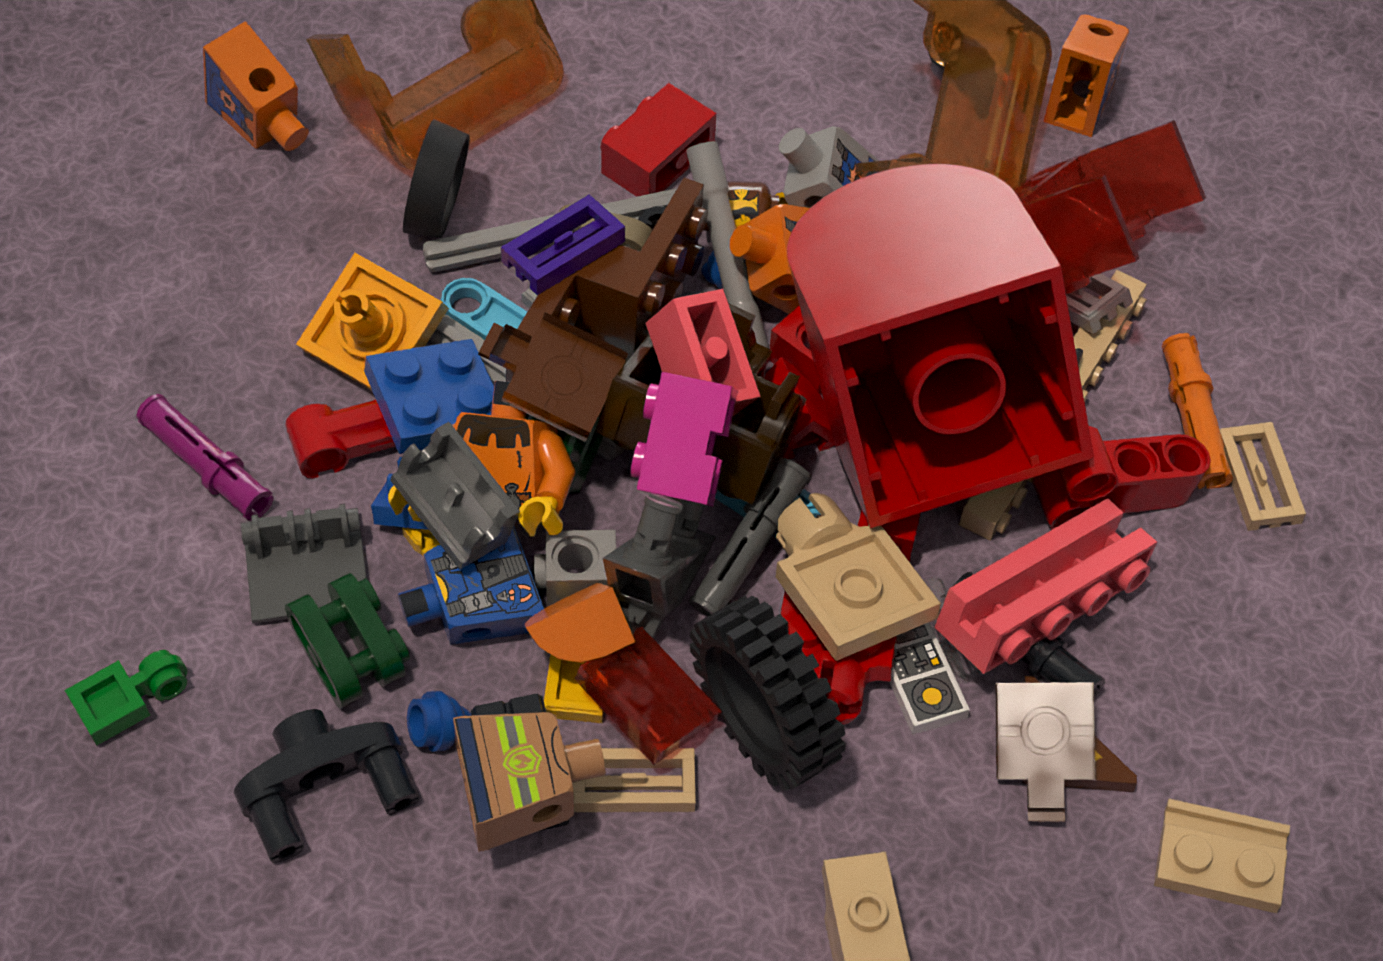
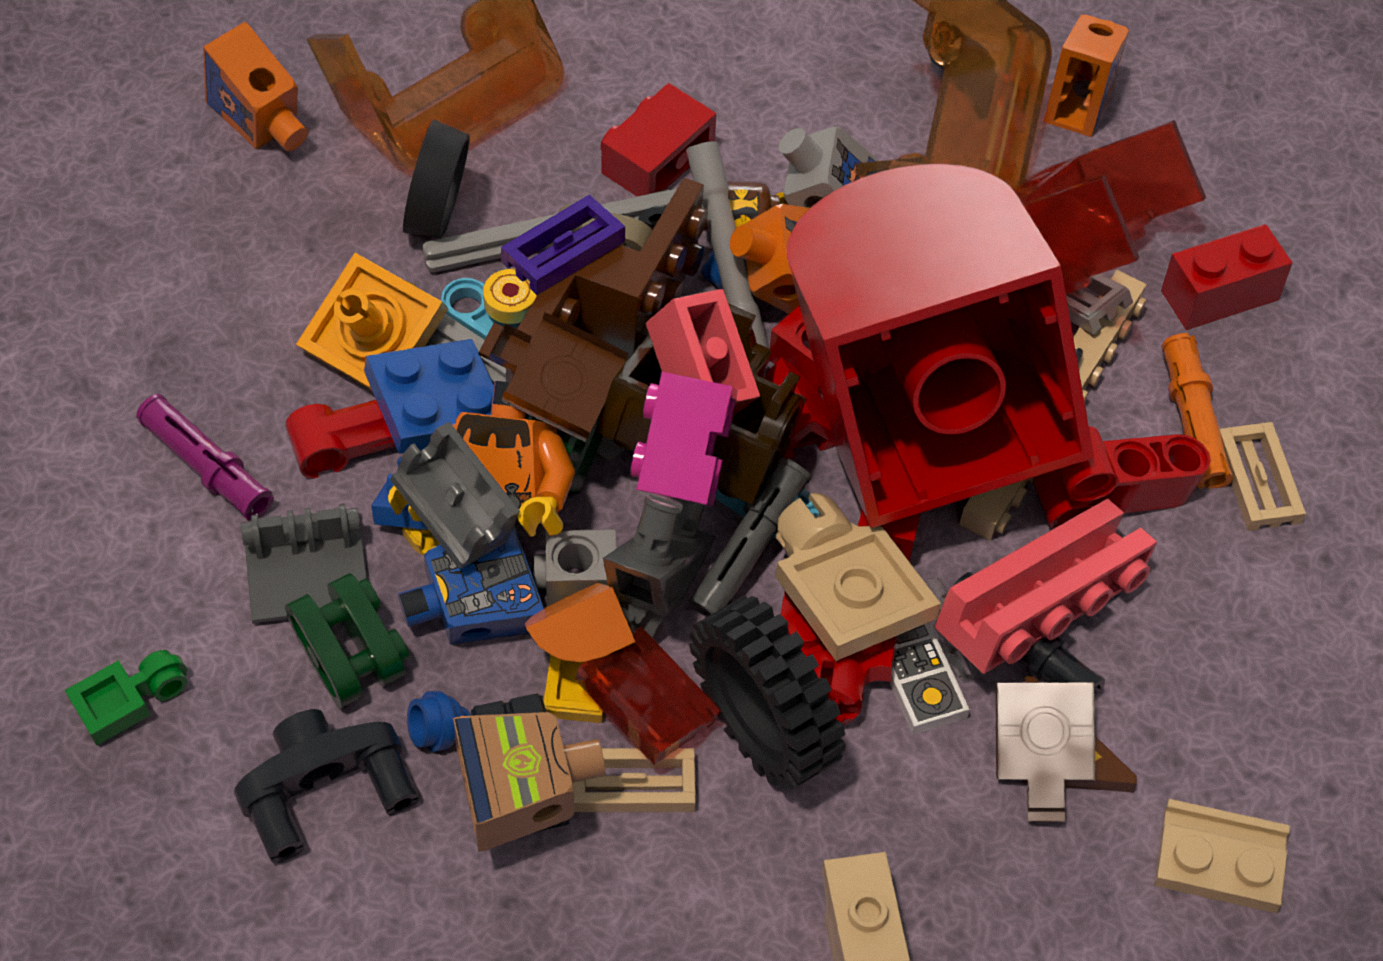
none -> yellow tile [483,269,538,324]
none -> red brick [1161,224,1293,330]

